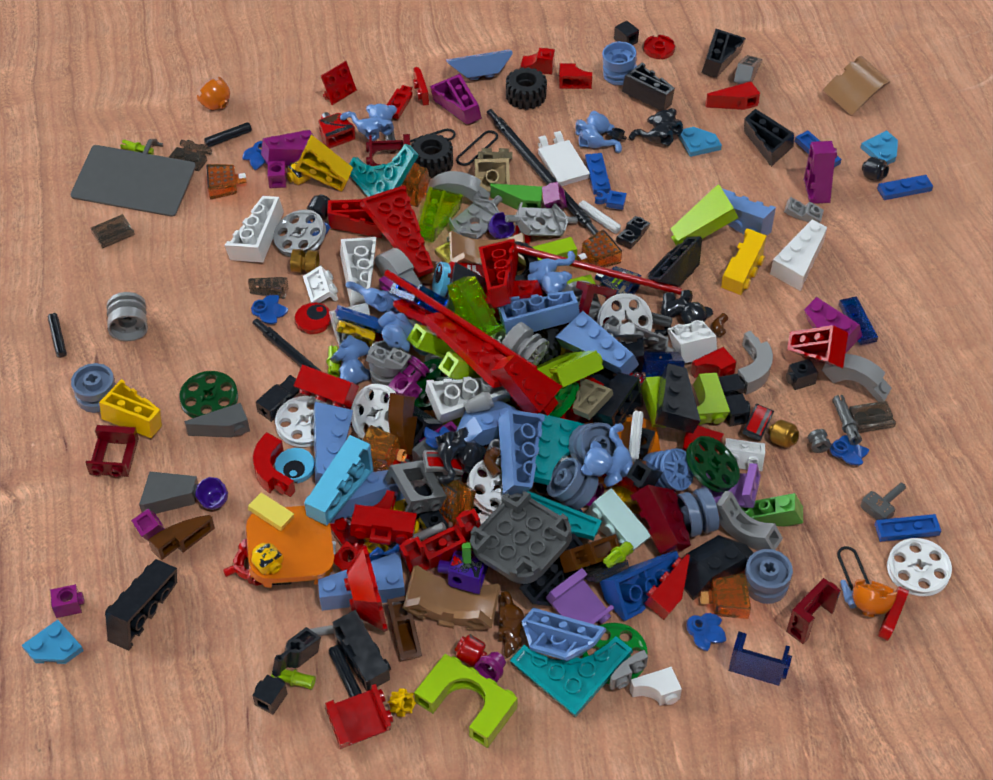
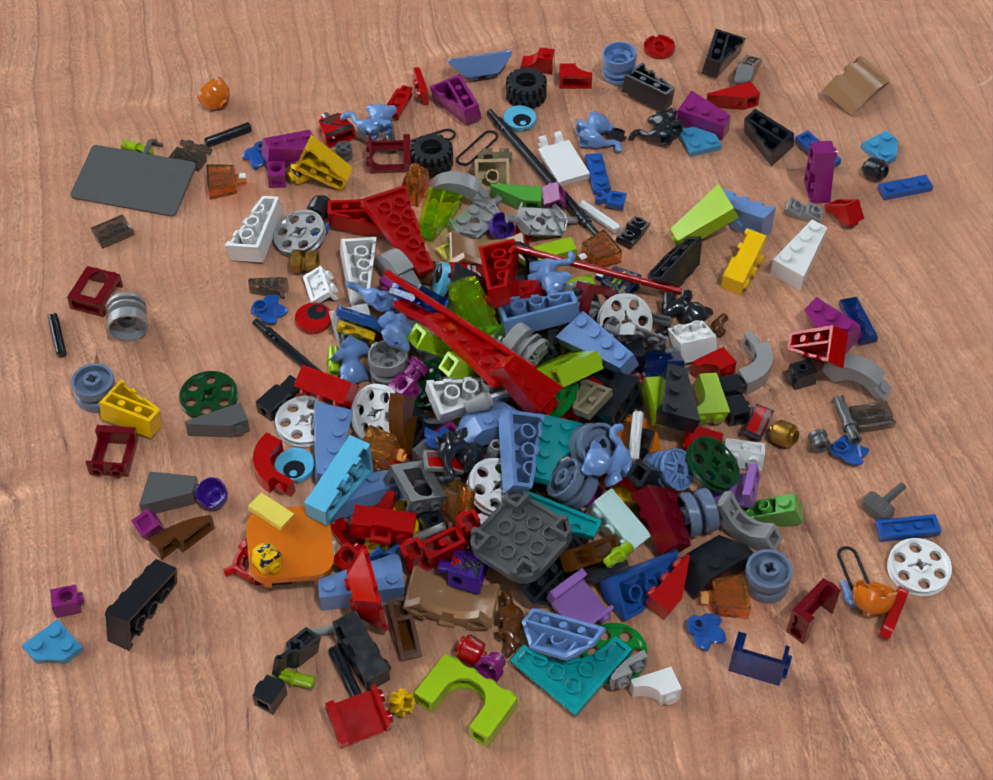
red hinge [321,61,357,105] -> none
teal plate [349,144,419,197] -> none
light grey slope [366,345,411,369] -> none
bright green tile [462,542,471,564] -> none
reddish brown arm [483,447,501,478] -> none
black brick [614,20,639,45] -> none
none -> dark red panel [67,266,123,317]
none -> dark grey wheel [335,141,353,162]
none -> medium azure tile [503,105,536,132]
none -> magenta wedge [677,90,731,141]
none -> red arch [824,199,865,227]

